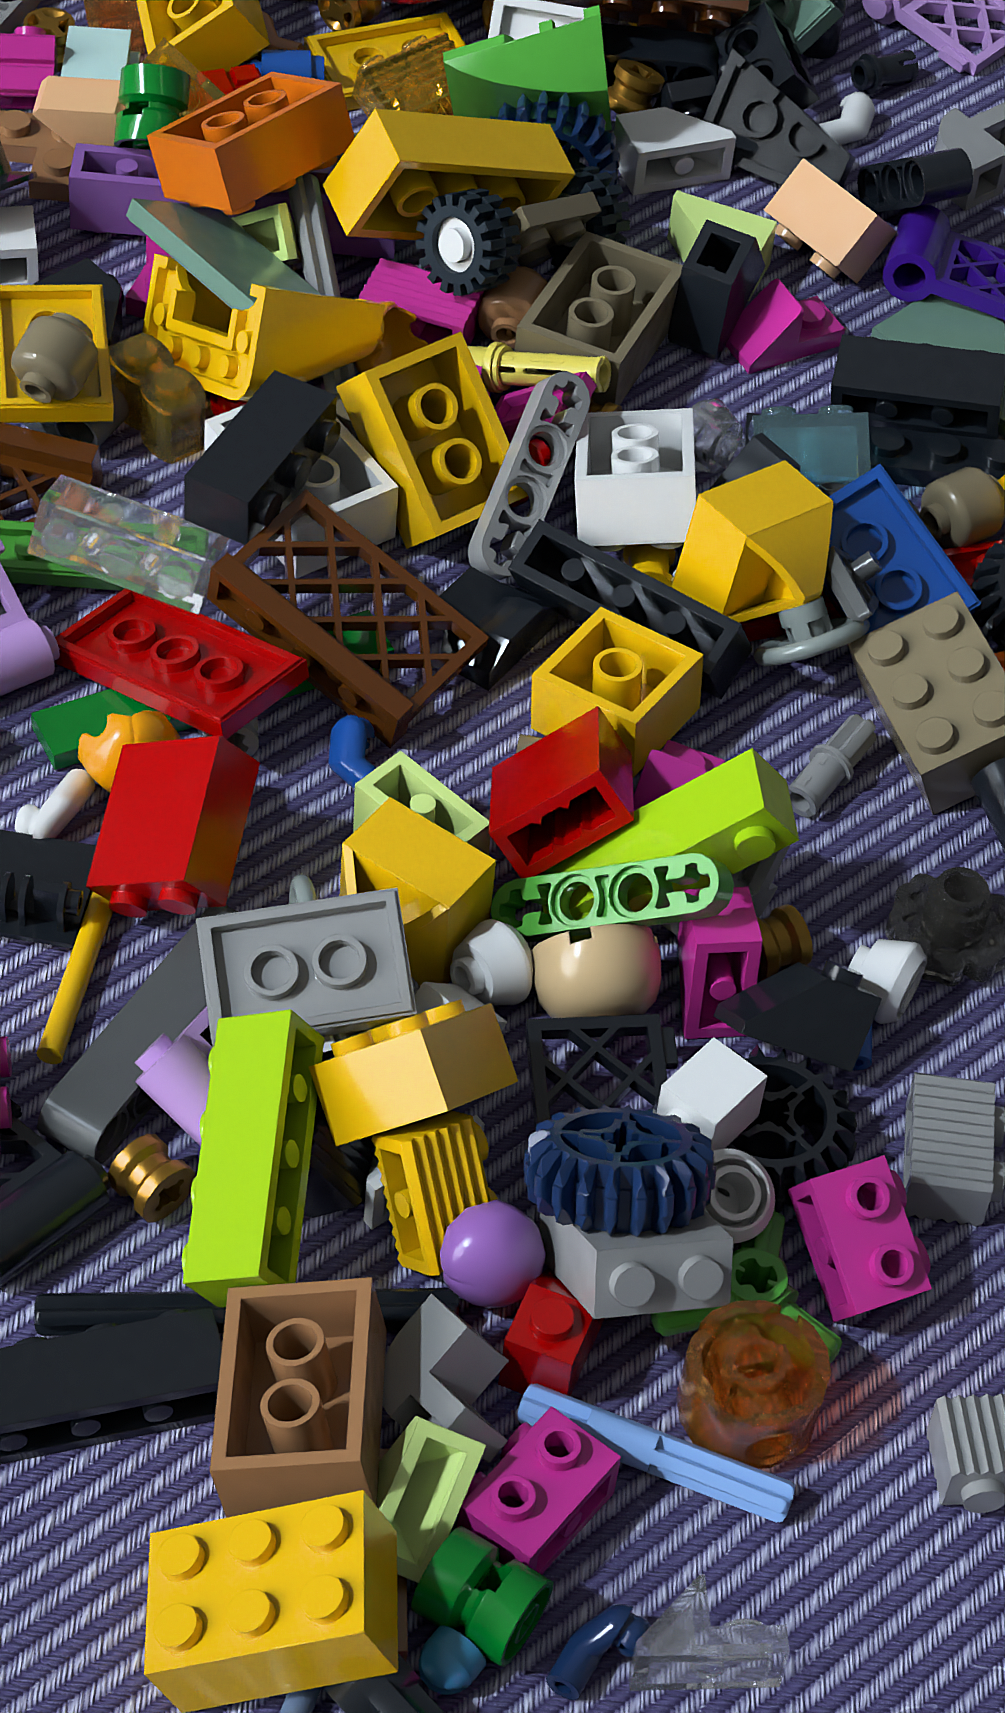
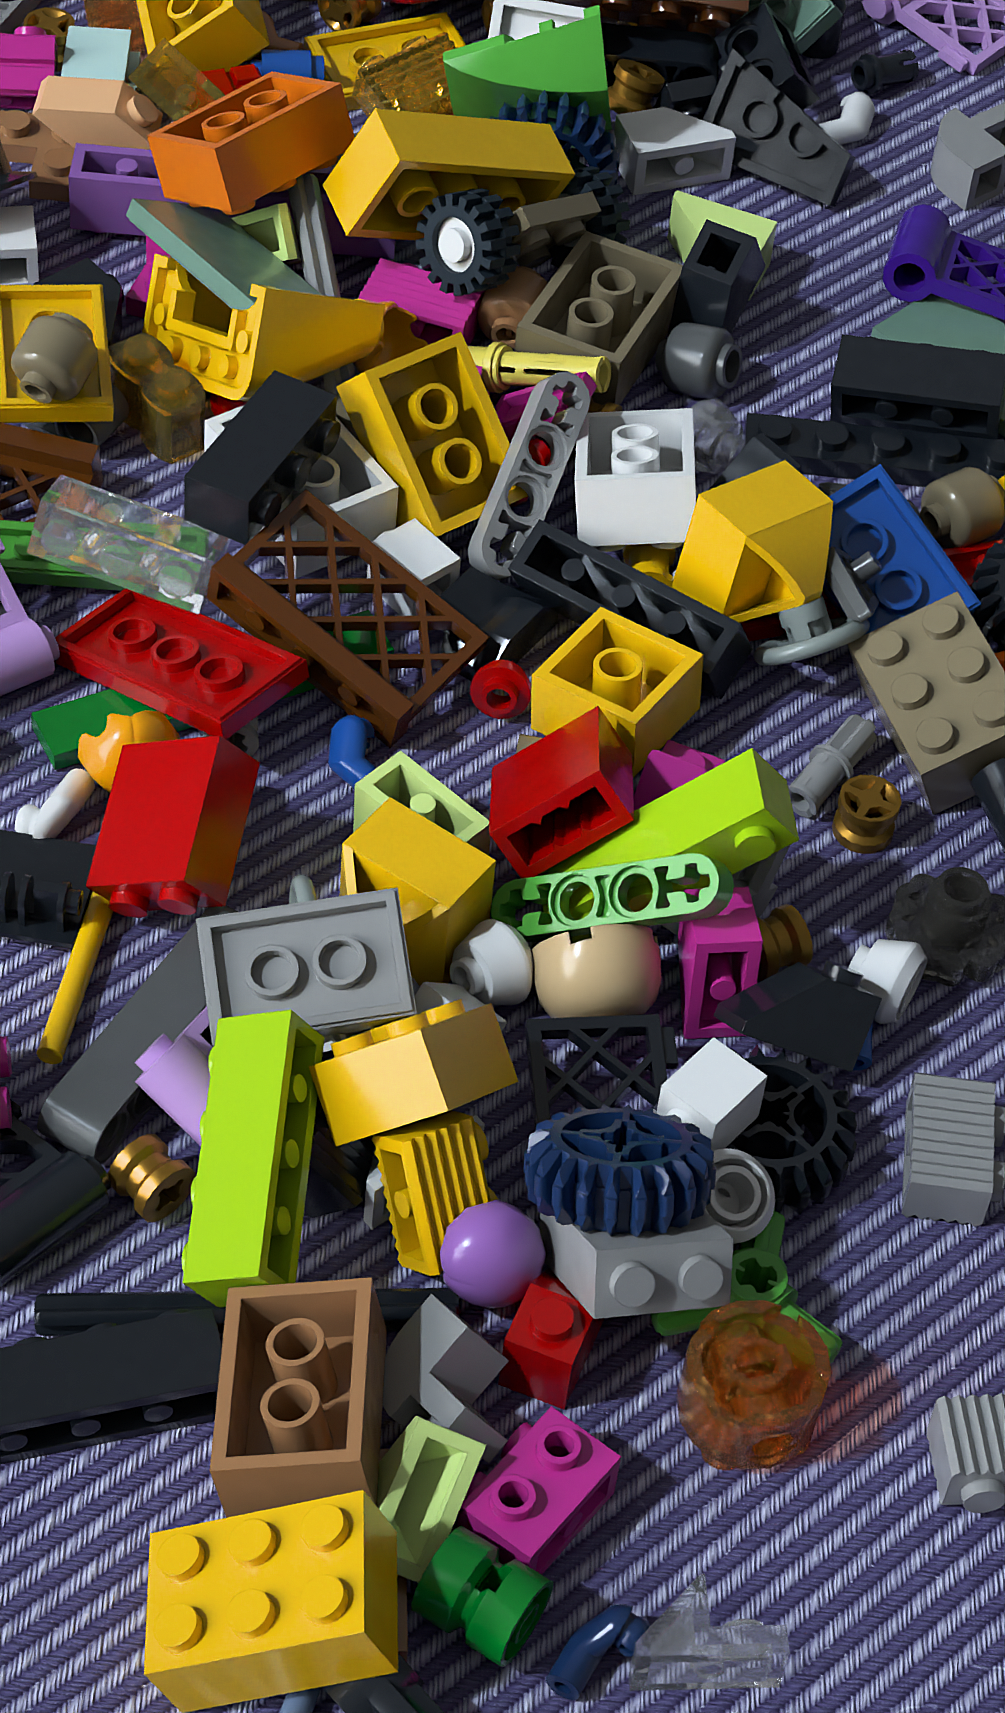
green wheel [114,63,191,150] -> none
dark azure hinge [418,1625,486,1695] -> none
light blue axle [517,1384,795,1523] -> none
dark pink slope [725,278,845,374] -> none
clear light blue brick [748,405,871,488] -> none
light nougat brick [764,158,897,283] -> none
dark pink brick [787,1155,932,1322] -> none
black beam [857,148,973,213] -> none
none -> white brick [367,518,461,616]
none -> red plate [470,660,531,719]
none -> dark grey head [655,323,742,399]
none -> pearl gold wheel [832,775,902,854]

